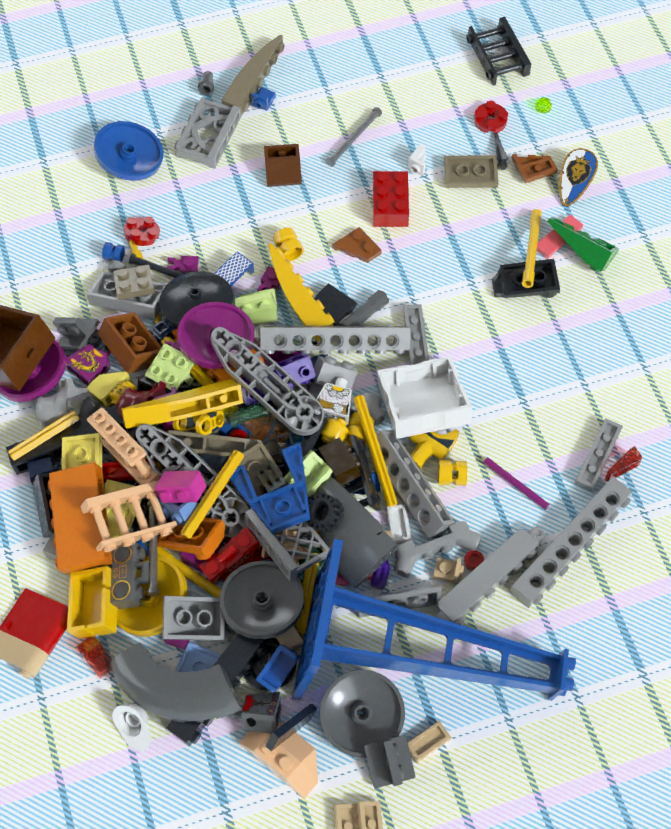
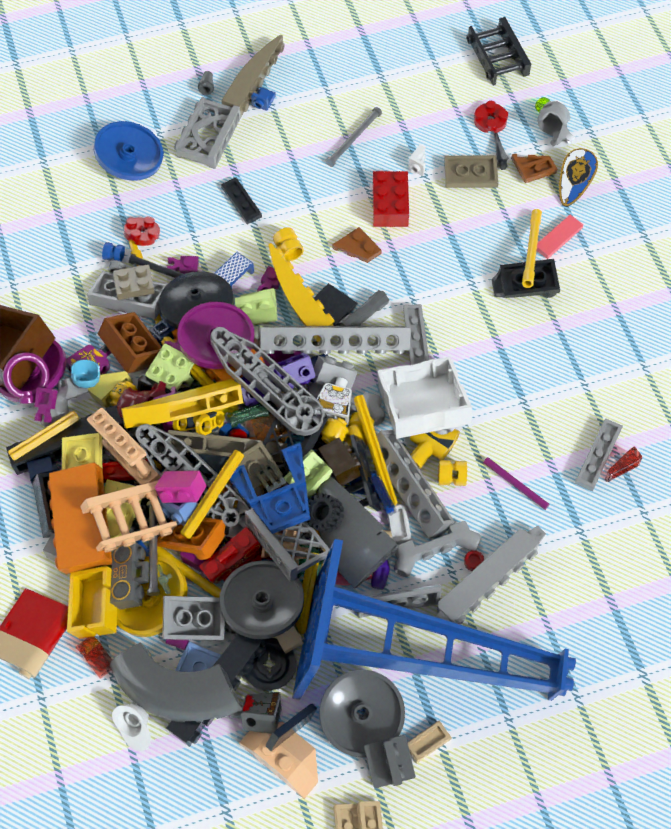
dark grey bracket [52,317,100,350] -> none
dark grey cone [78,396,101,419] -> none
tile [86,329,102,348] -> none
blue panel [256,644,301,692] -> none
reddish brown slope [264,143,302,187] -> none
tan bracket [433,557,464,584] -> none
light grey brick [510,477,632,608] -> none
green wedge [547,217,620,272] -> none
none -> magenta piece [3,352,49,404]
none -> magenta plate [34,388,58,423]
none -> medium azure hair [71,360,100,389]
none -> clear light blue piece [157,564,172,594]
none -> black tile [221,177,262,224]
none -> clear blue tile [371,475,397,516]
none -> light grey piece [538,101,576,146]

